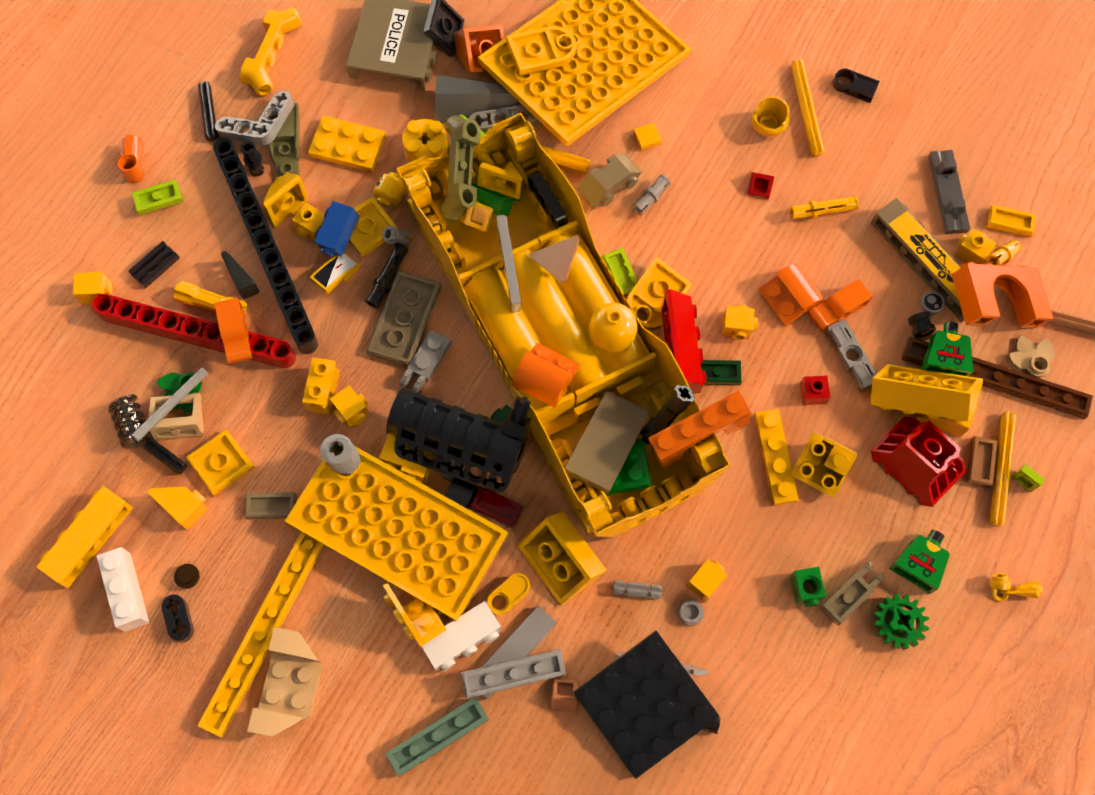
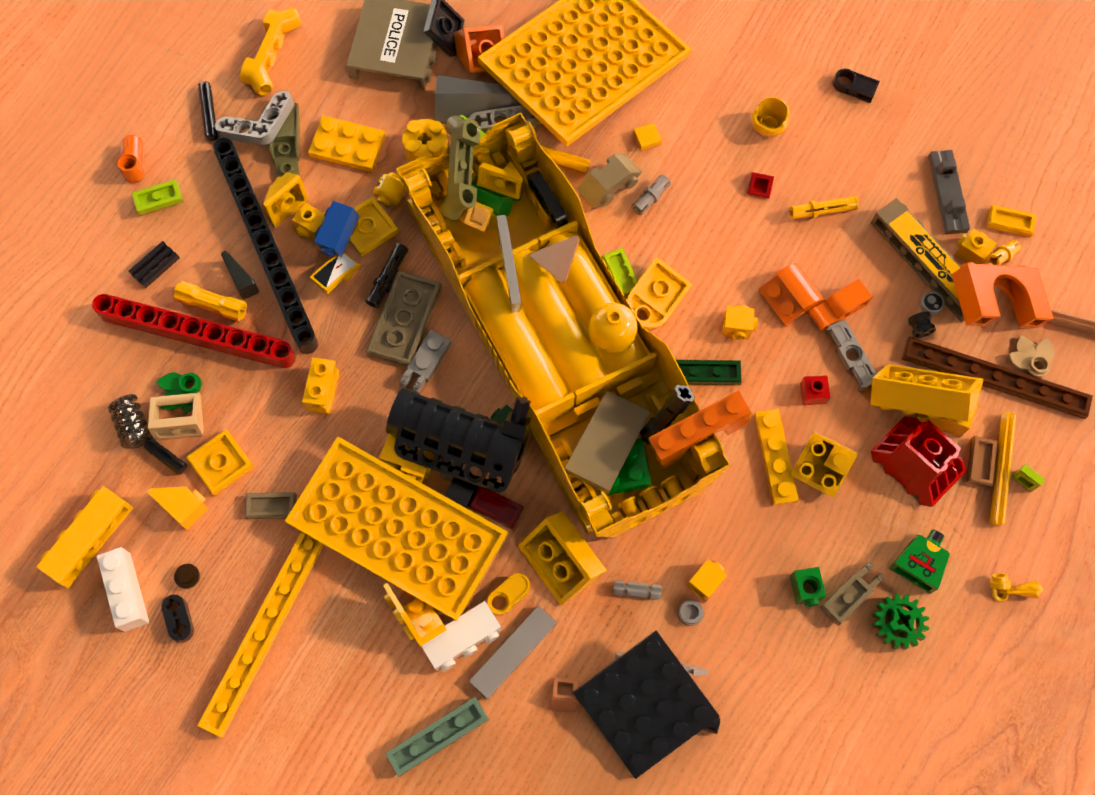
yellow brick [73,272,113,304] -> none
light grey bar [131,368,208,442] -> none
orange piece [214,297,252,364] -> none
black pin [240,141,264,176] -> none
tan piece [247,627,323,737] -> none
light grey piece [320,434,361,475] -> none
yellow brick [330,385,369,428] -> none
light grey pin [382,226,411,245] -> none
light grey tile [460,649,566,699] -> none
yellow tile [506,26,576,76] -> none
orange brick [511,343,580,408] -> none
slope [661,289,706,394] -> none
yellow axle [791,59,824,157] -> none
green torso [921,322,973,377] -> none

